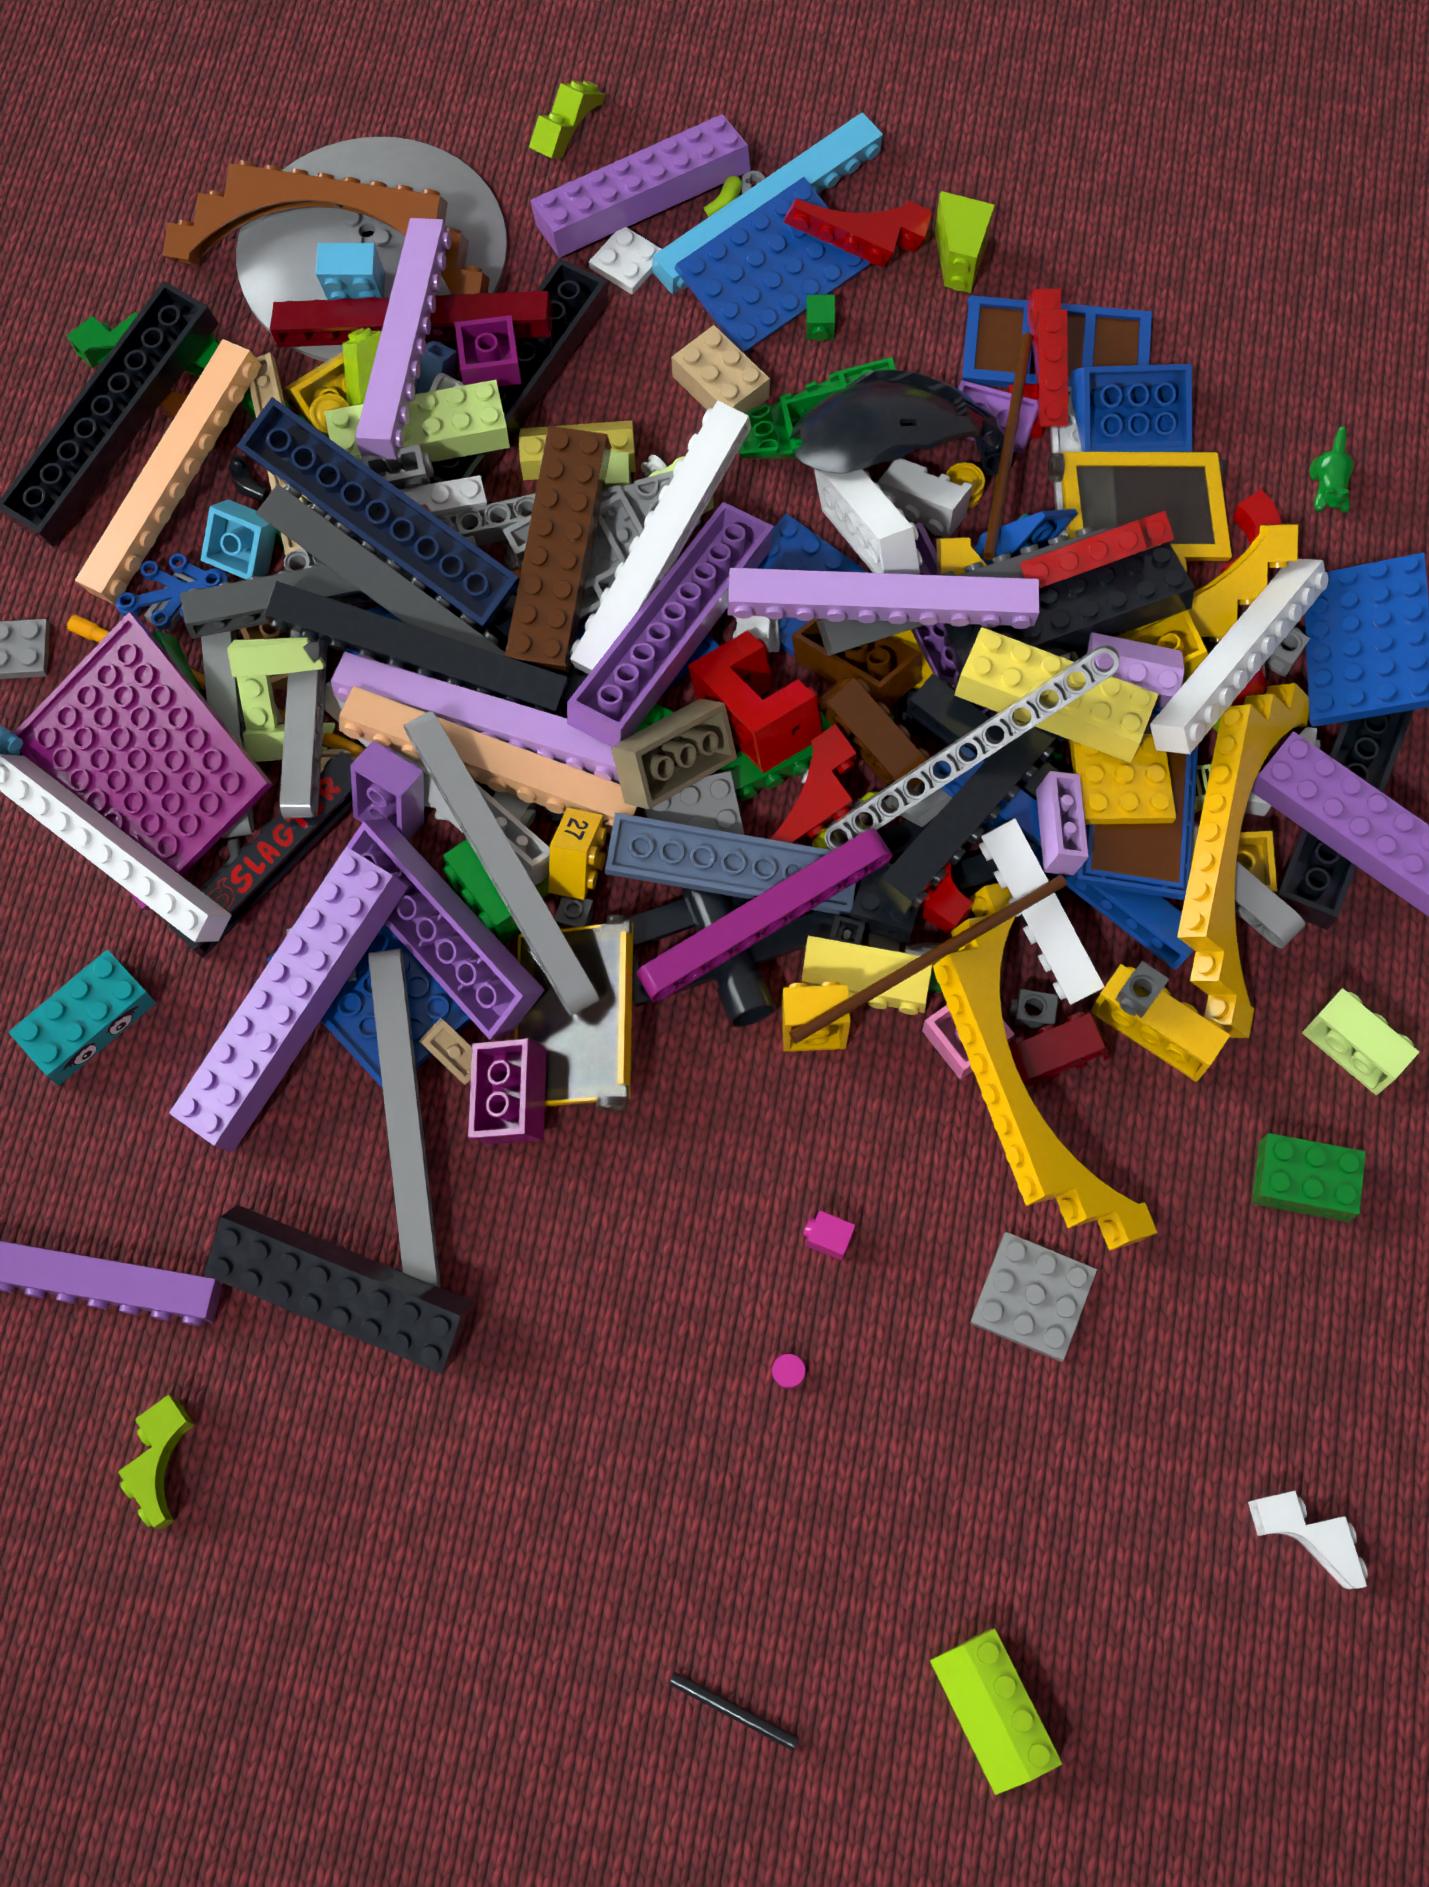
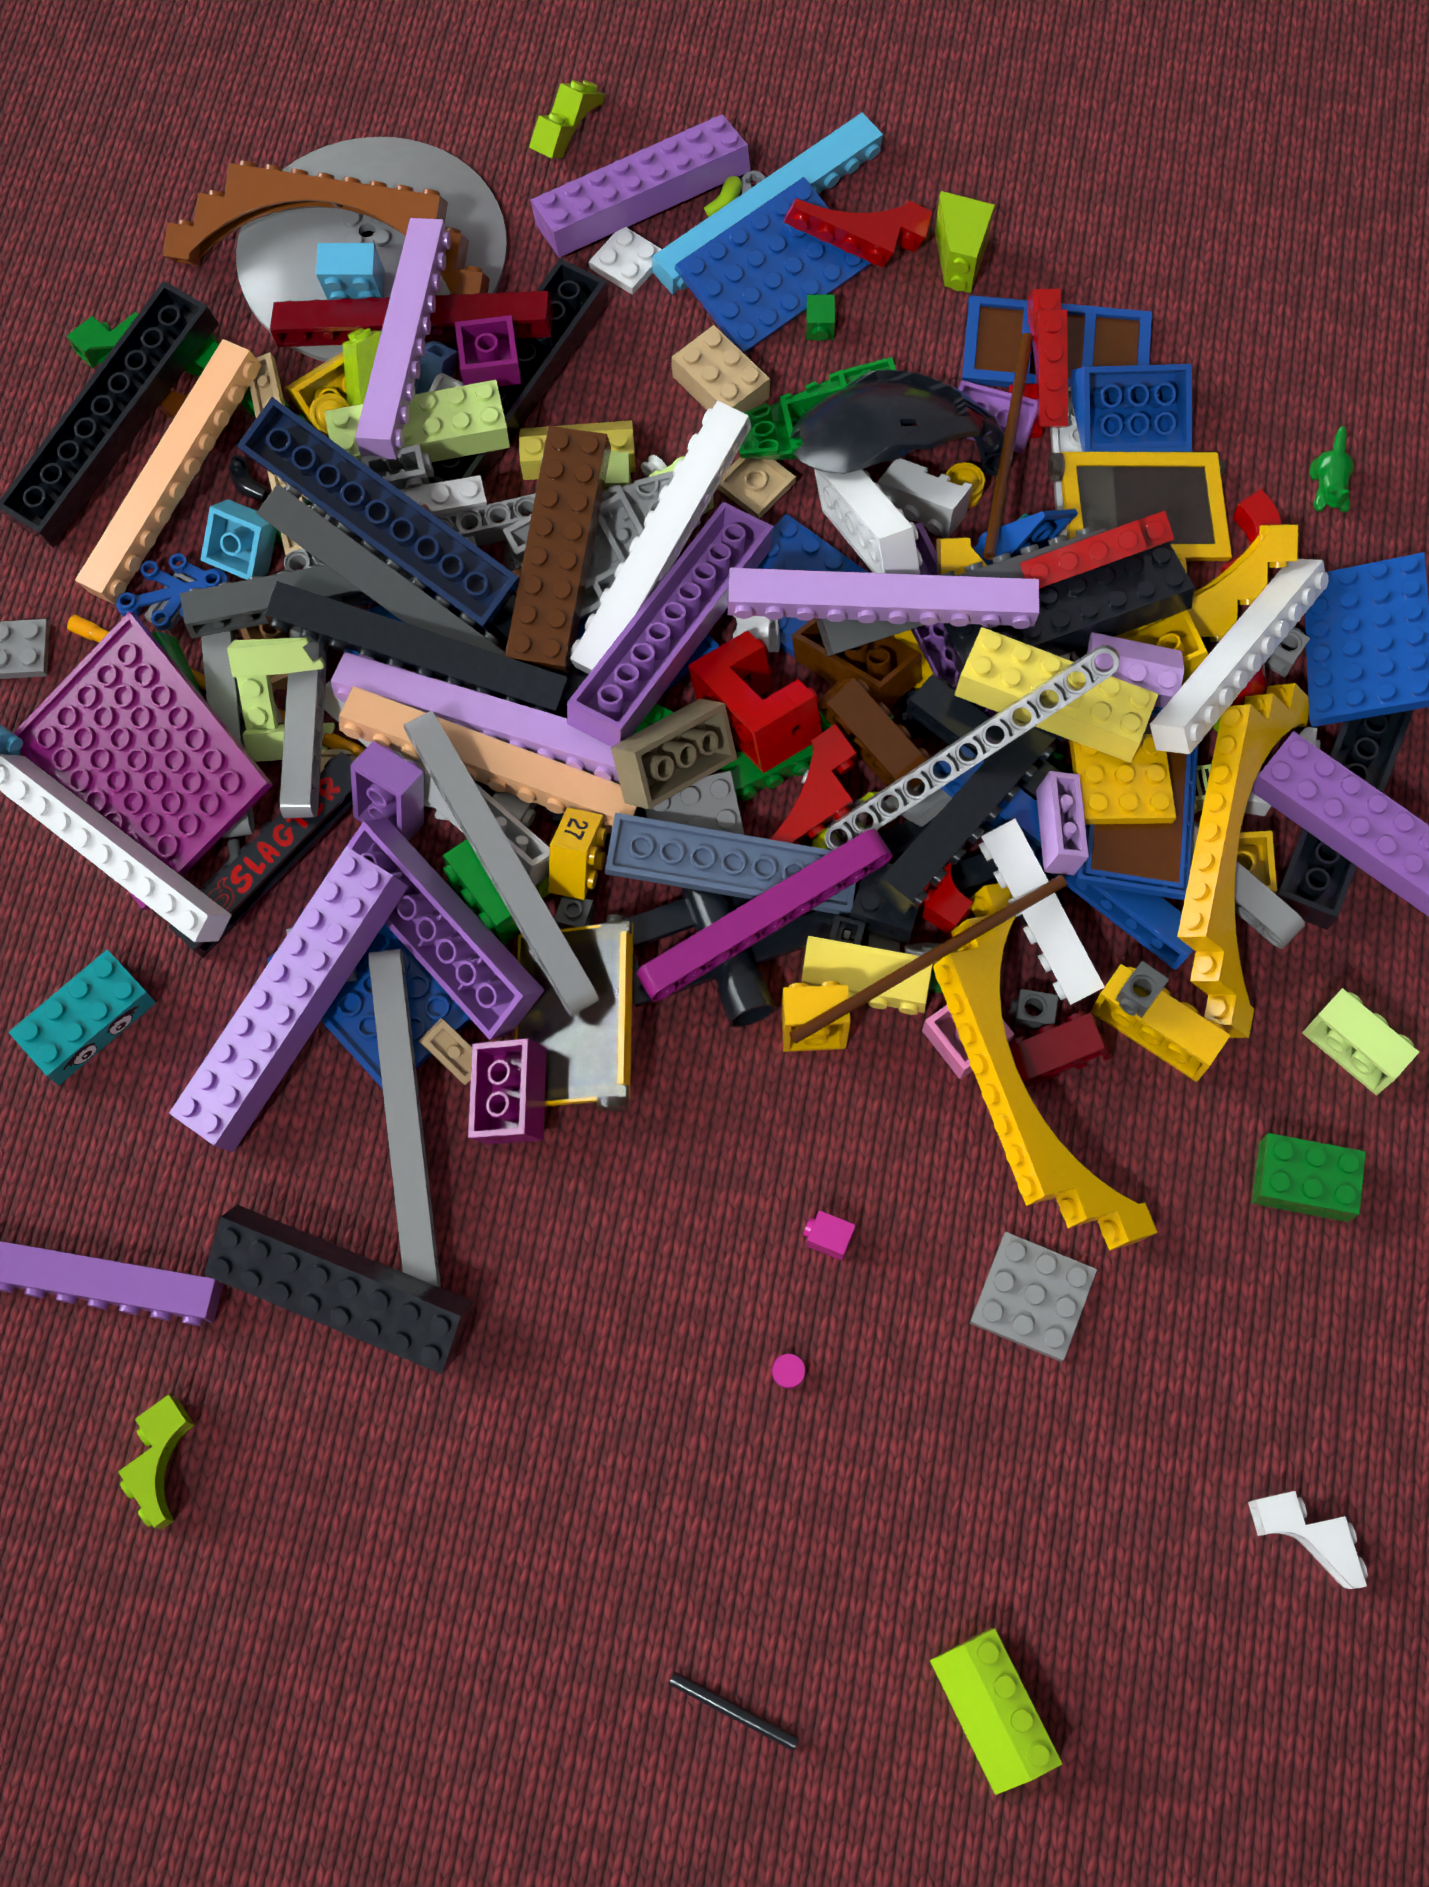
none -> tan plate [717,457,796,519]

